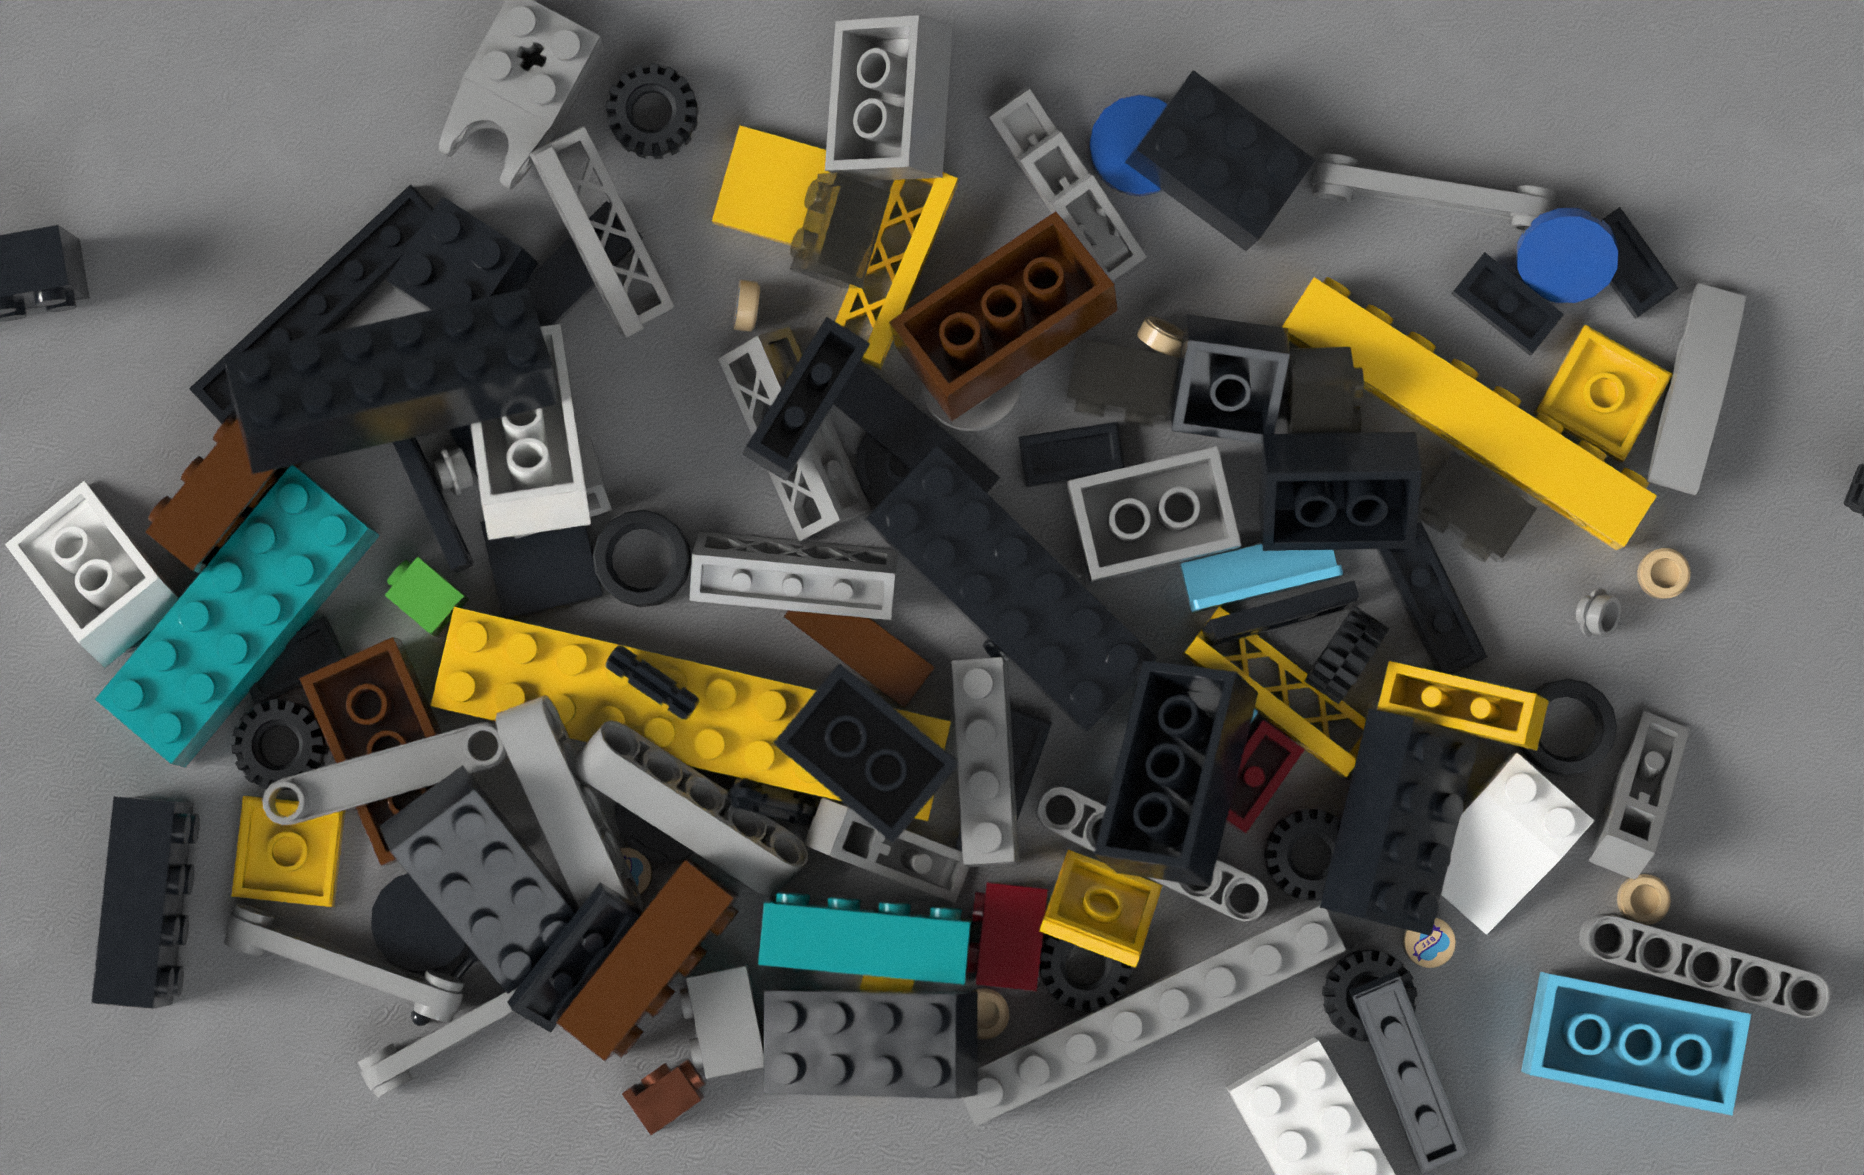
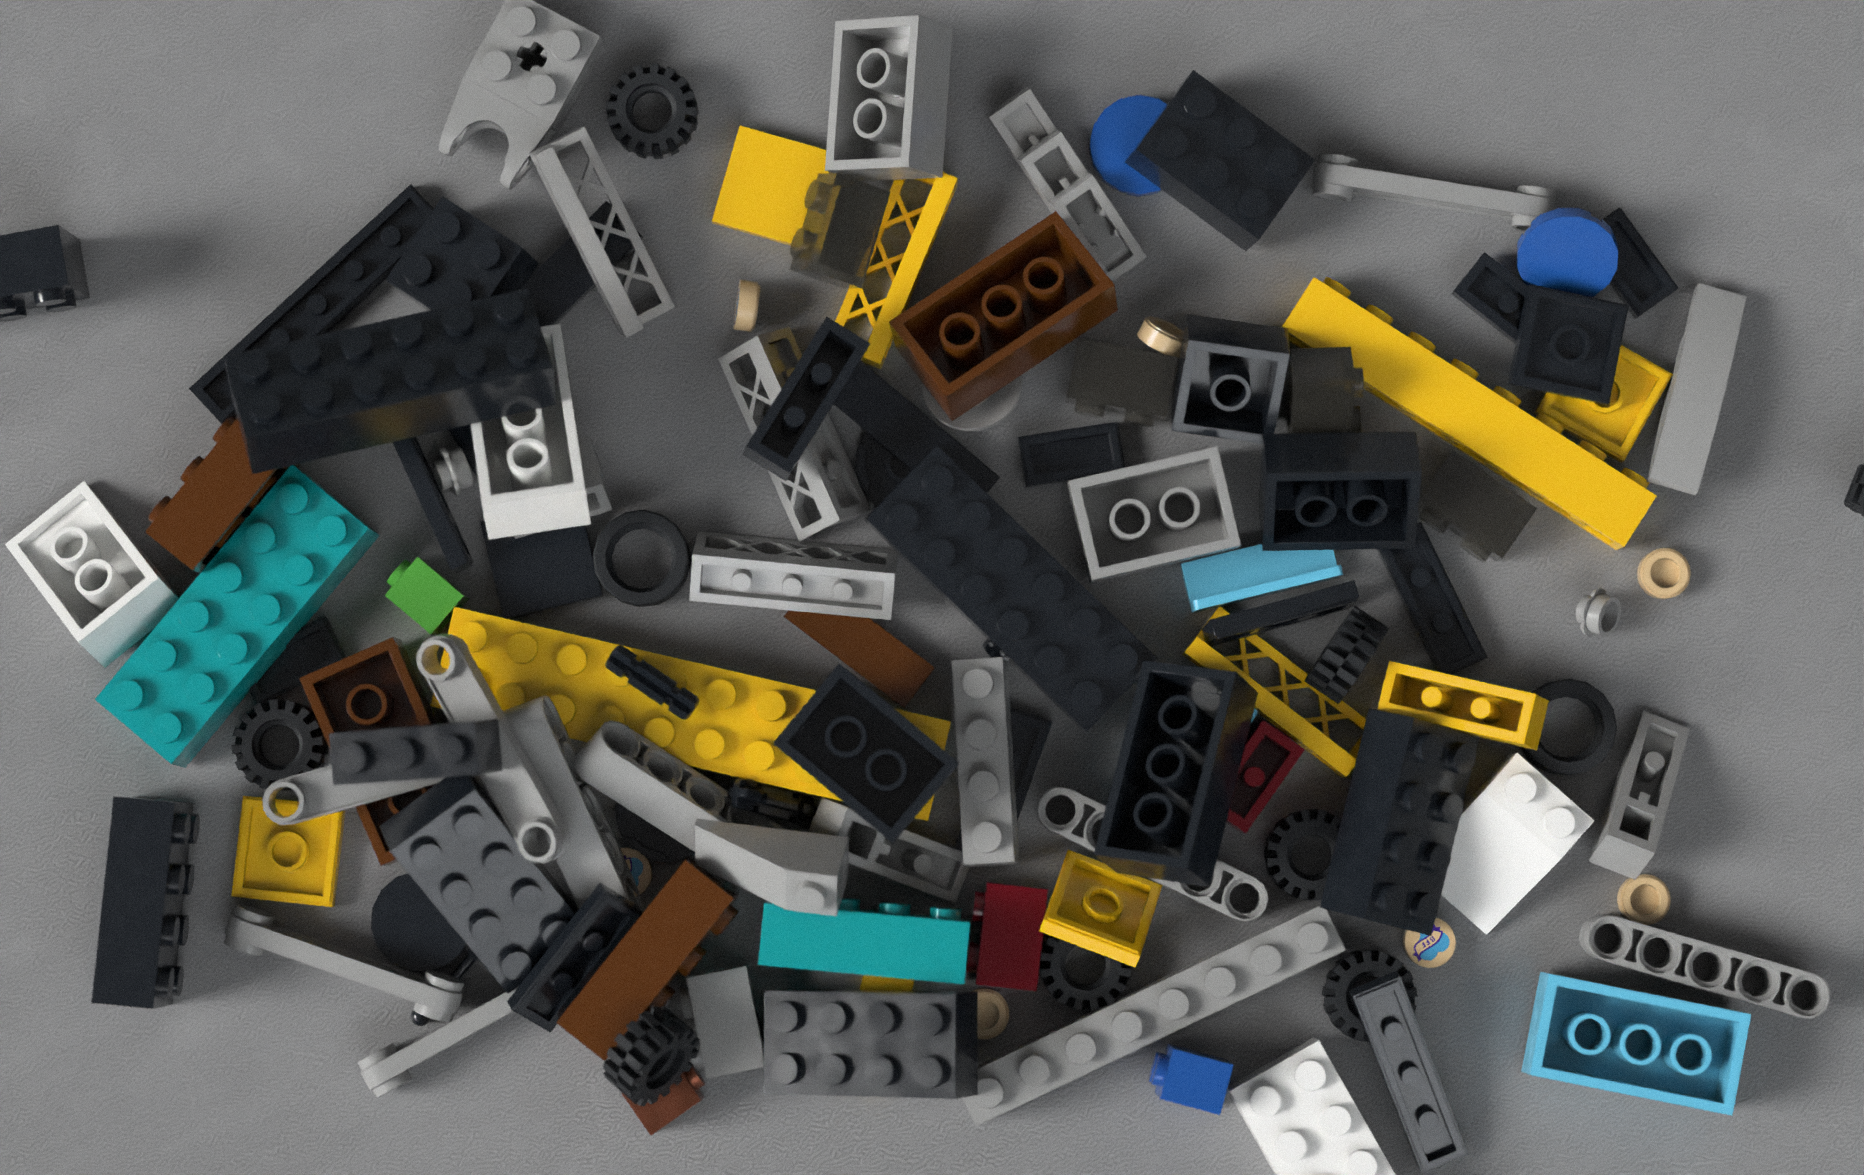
none -> black brick [329,719,502,785]
none -> light grey piece [417,634,570,863]
none -> black tyre [603,1006,700,1106]
none -> light grey slope [695,819,849,916]
none -> blue piece [1149,1043,1233,1115]
none -> black tile [1508,284,1629,405]

